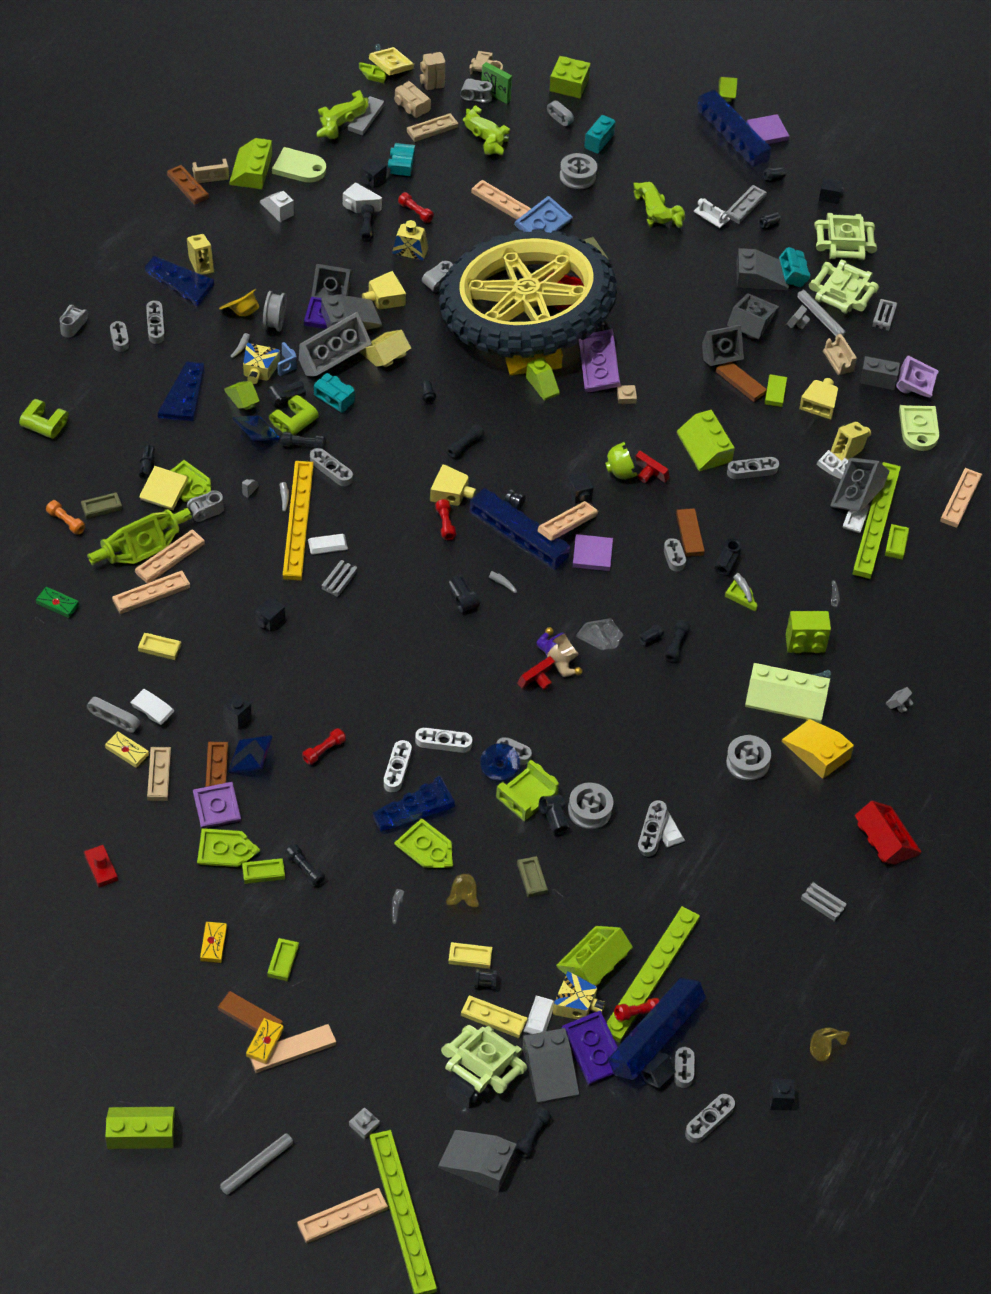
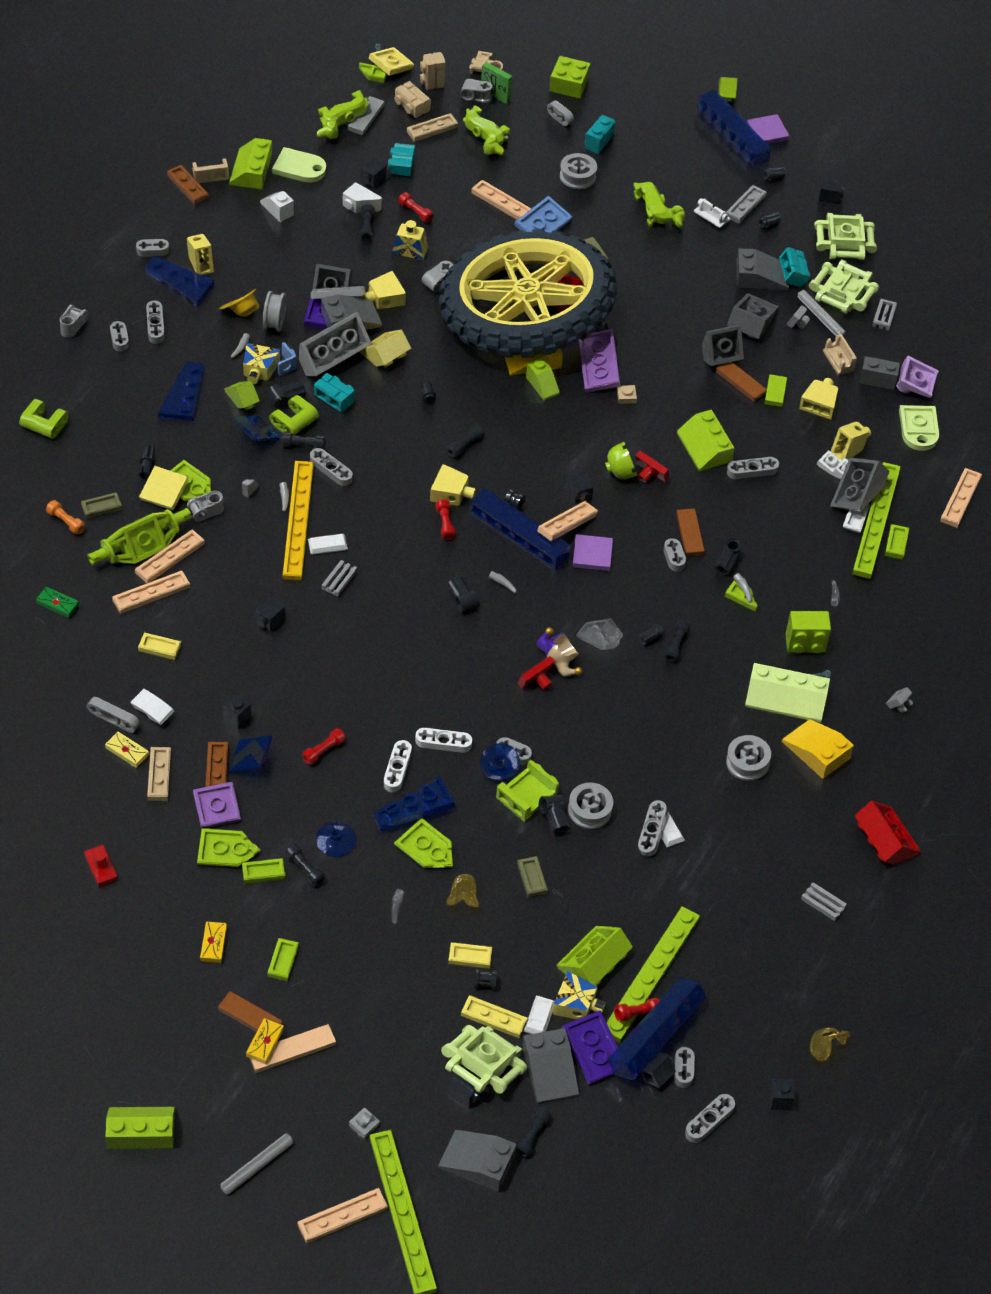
none -> light grey beam [136,239,169,257]
none -> light grey tile [311,286,365,299]
none -> clear blue dish [316,822,356,857]

